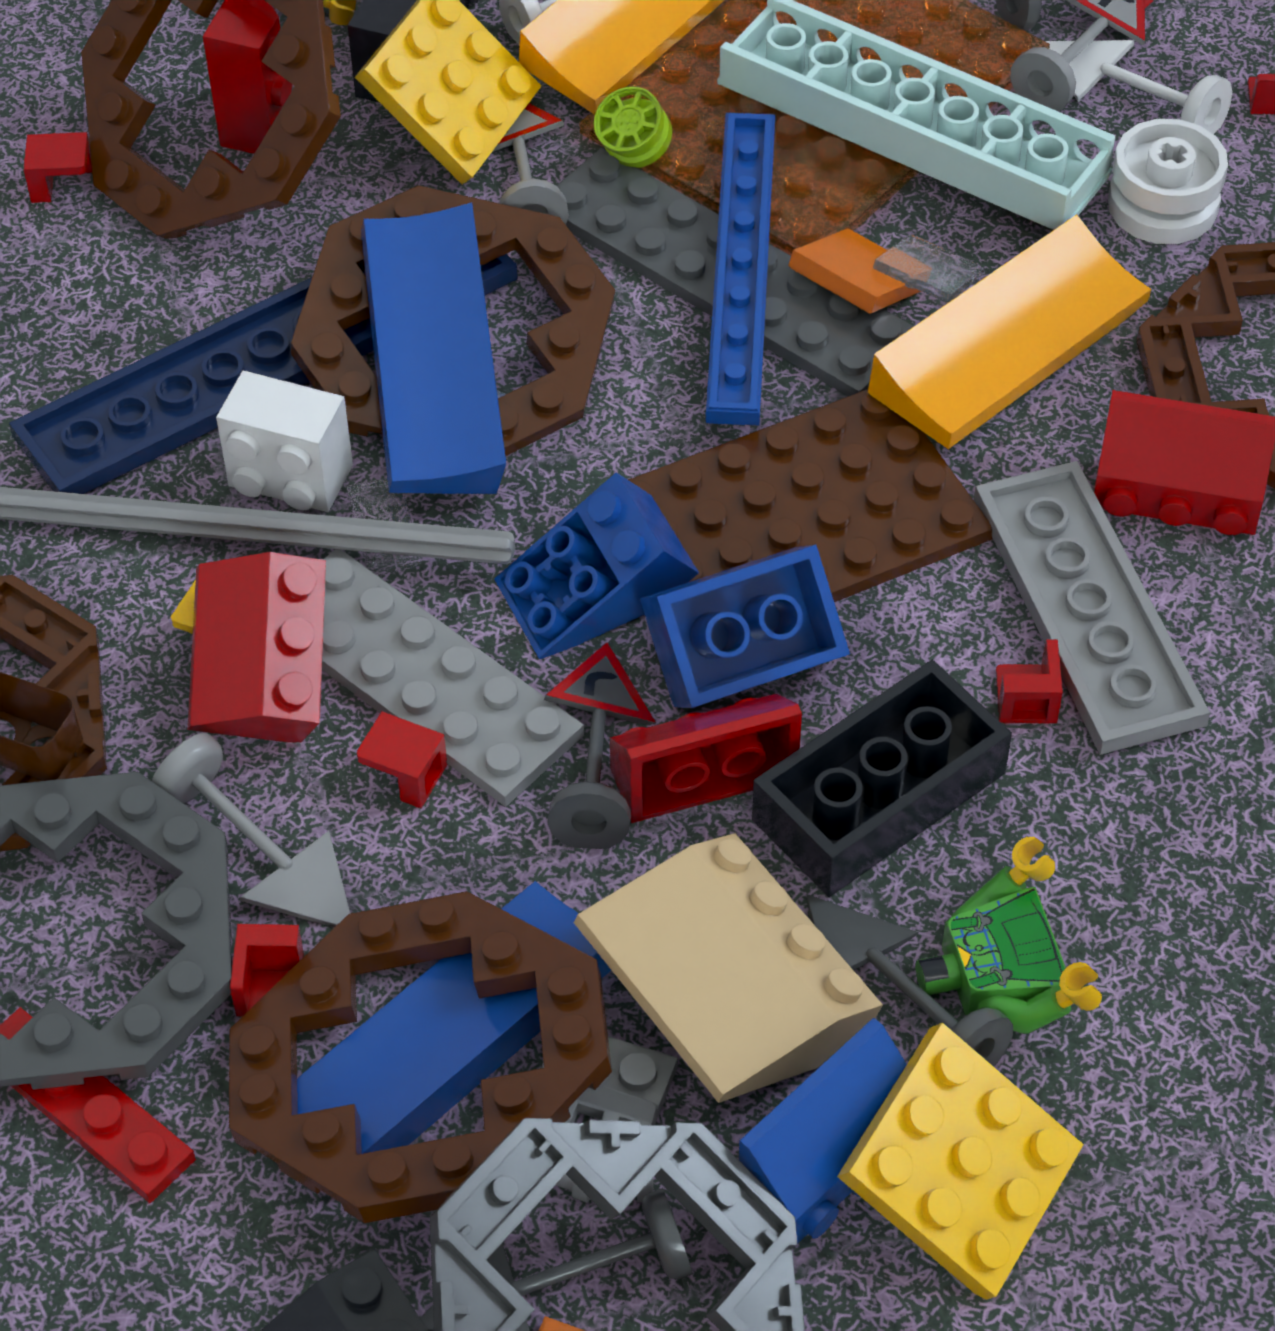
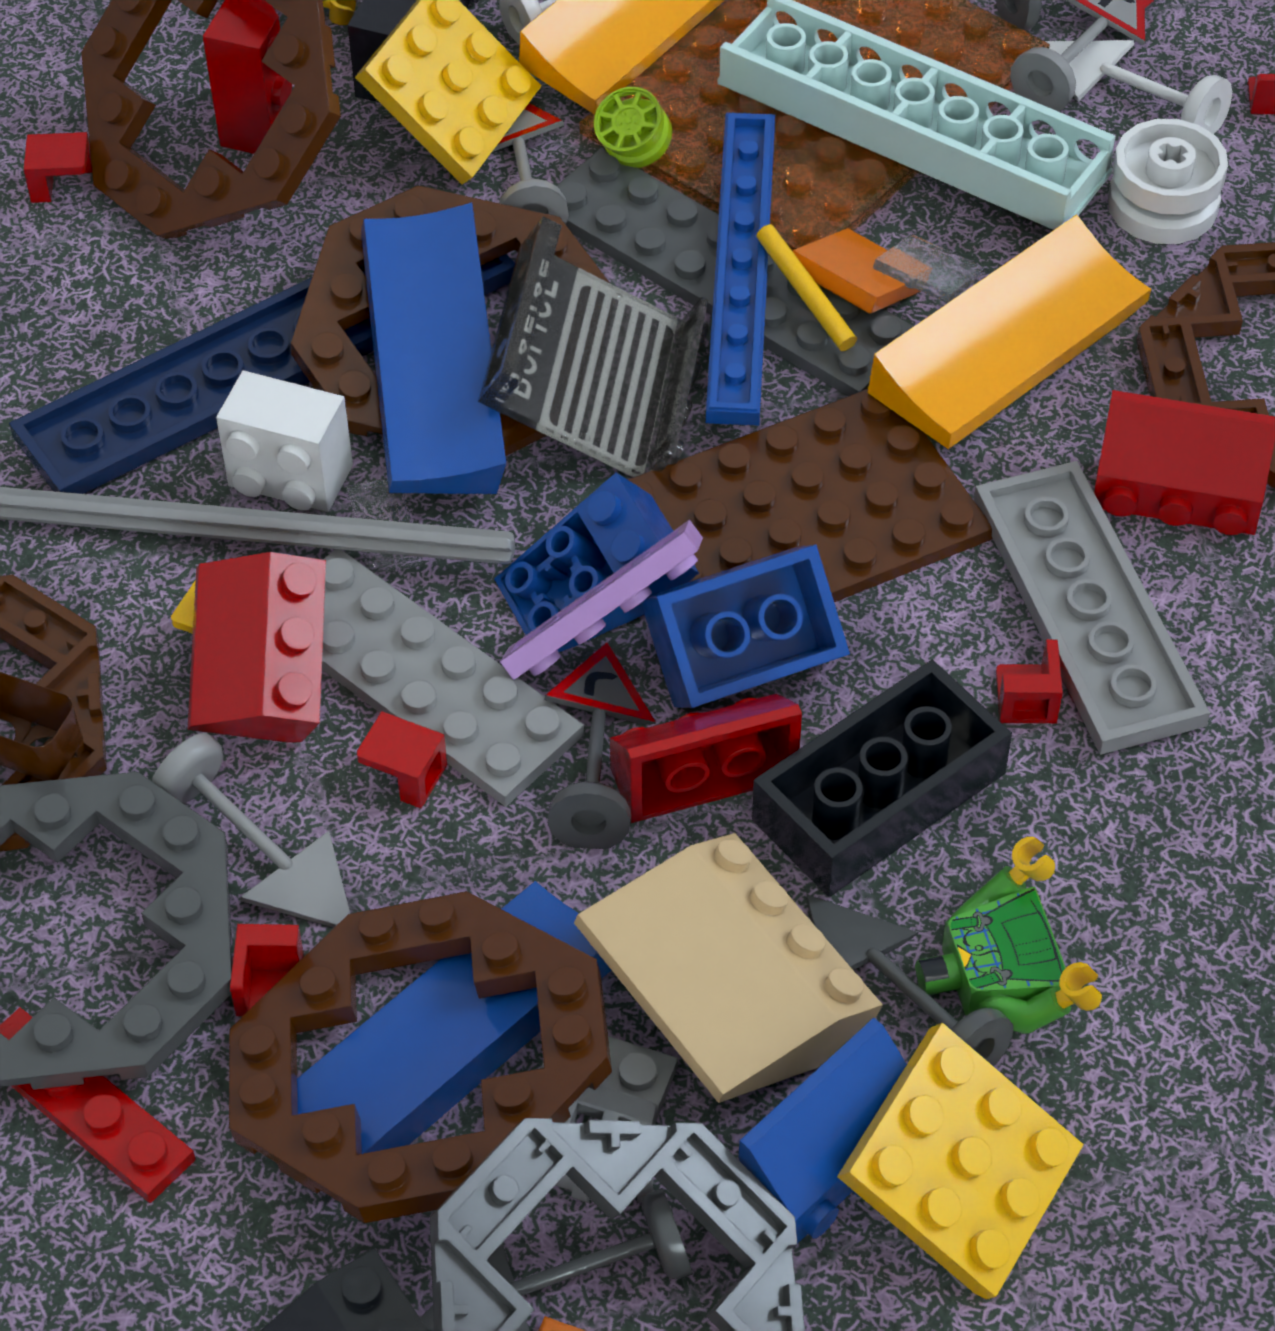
none -> clear smoke panel [478,216,709,477]
none -> lavender plate [500,520,703,680]
none -> yellow bar [756,224,857,351]

